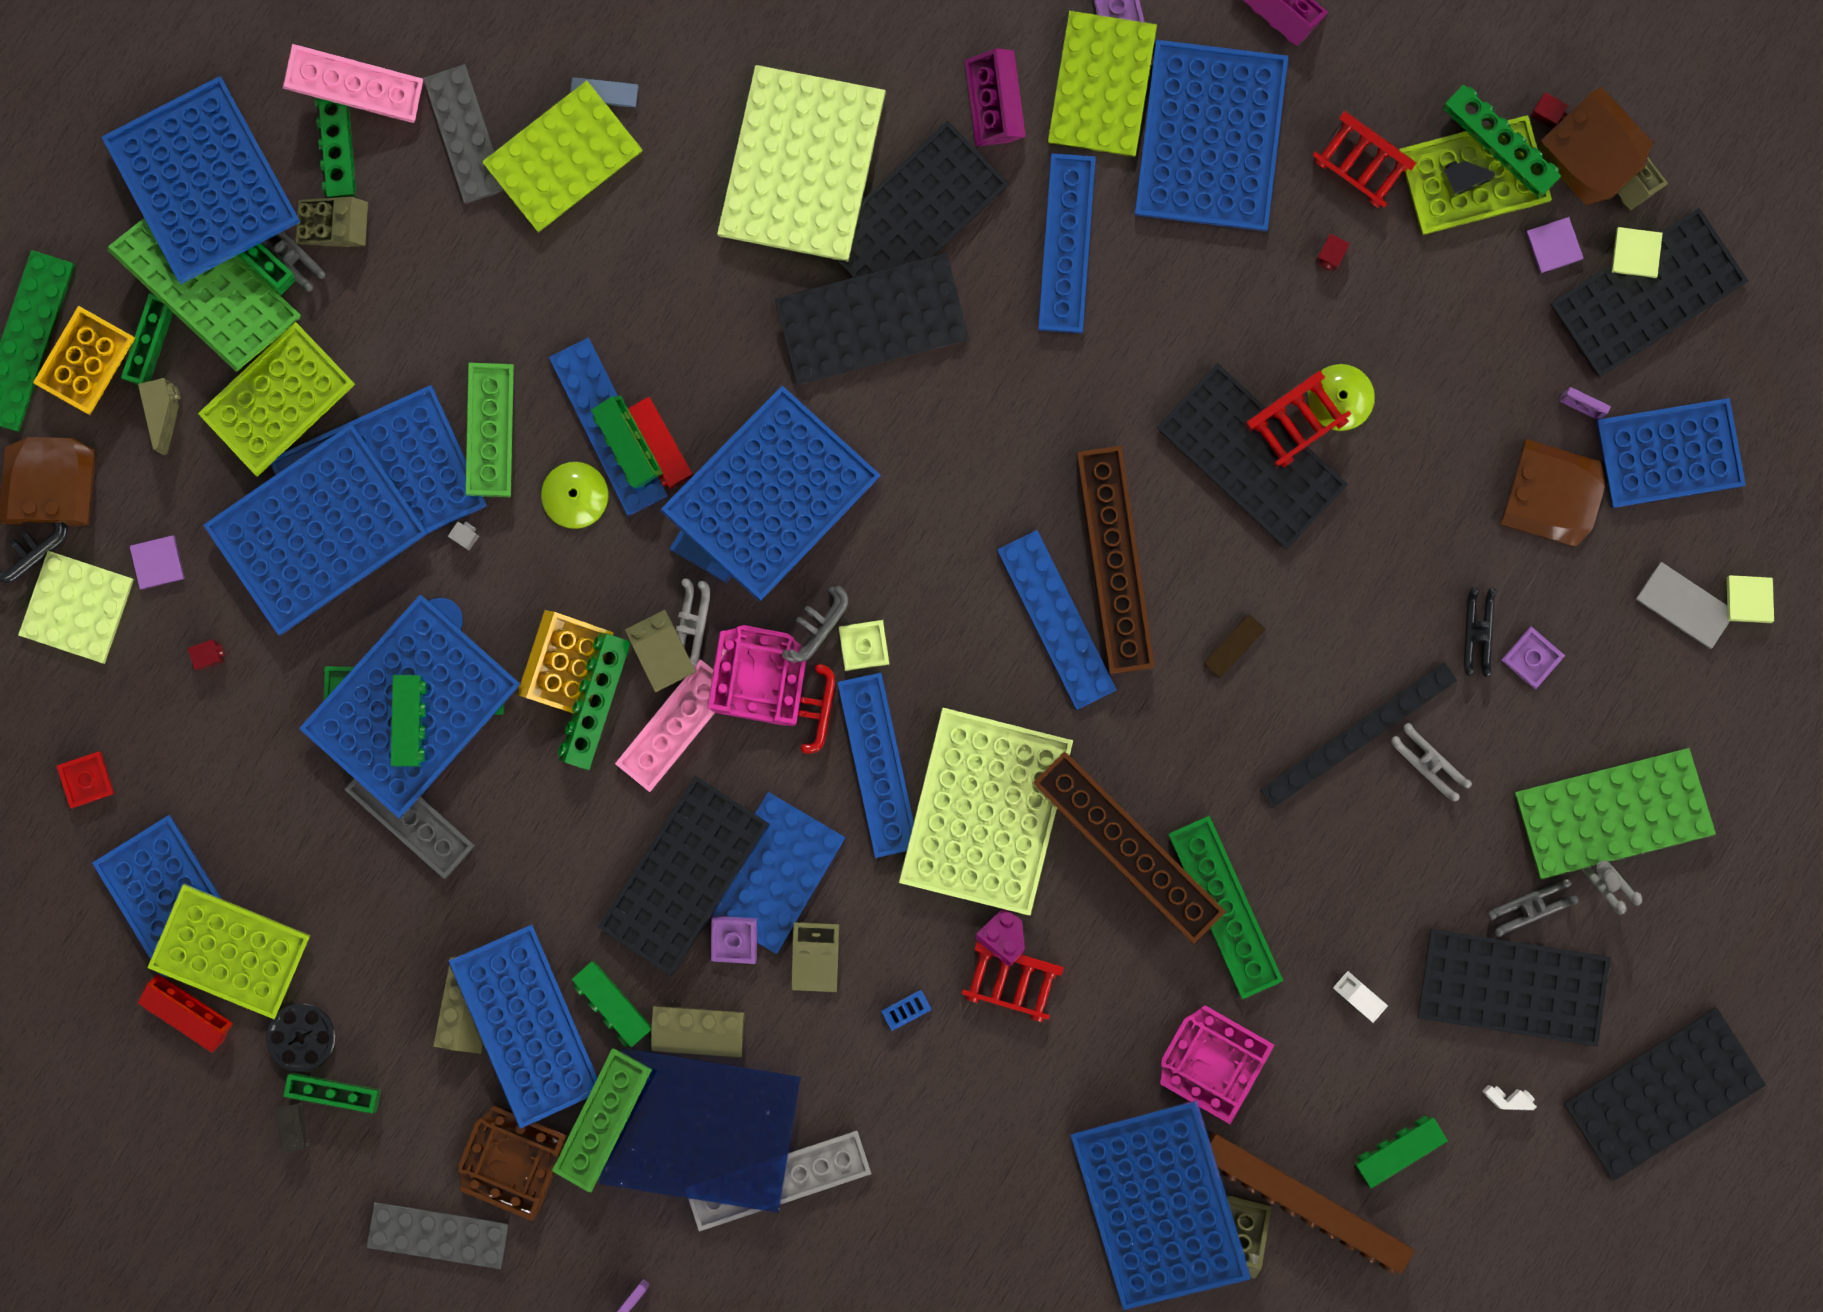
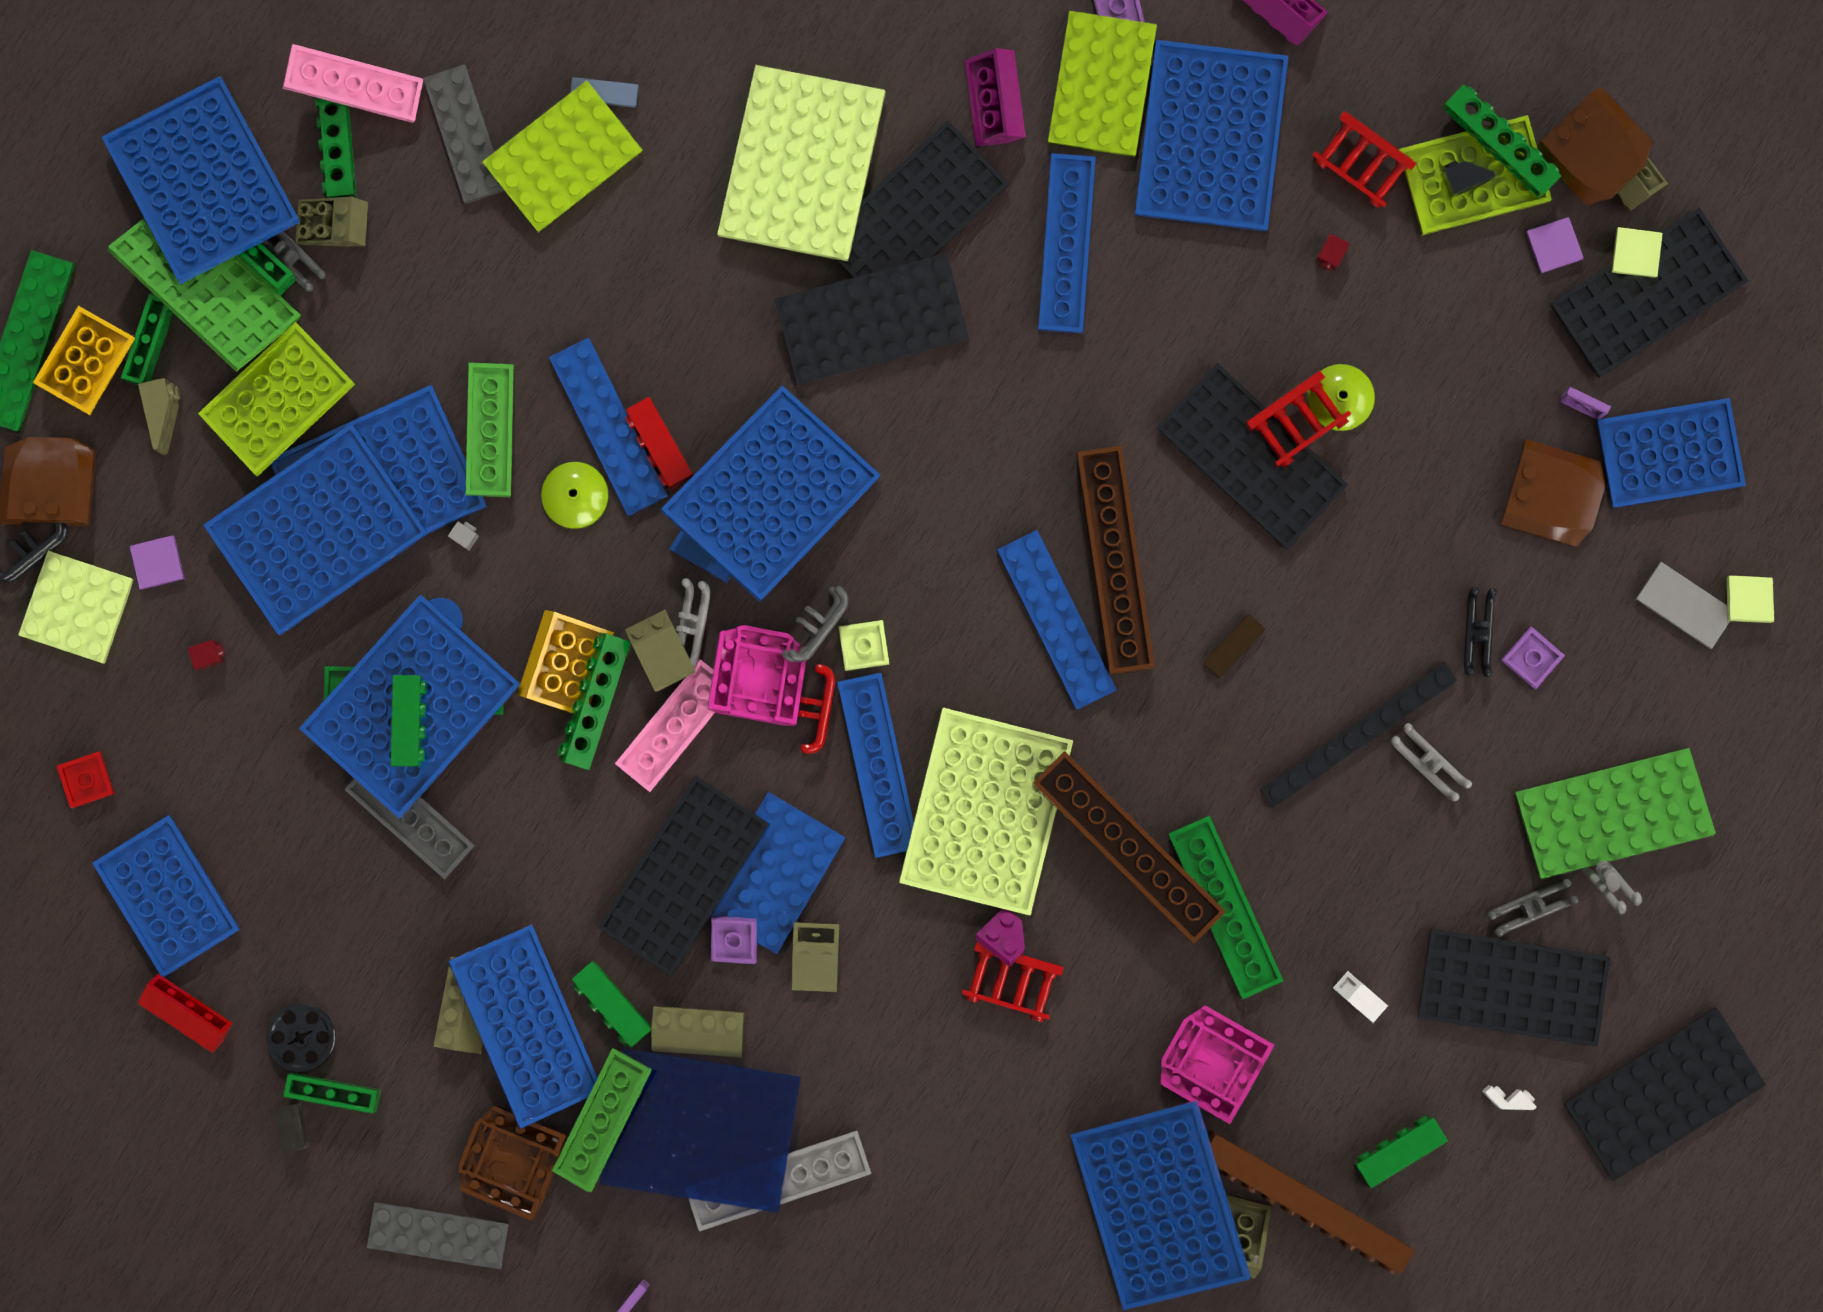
lime plate [148,884,310,1019] -> none
green brick [591,396,663,488] -> none
blue slope [881,990,932,1031] -> none
dark red brick [1530,92,1568,129] -> none

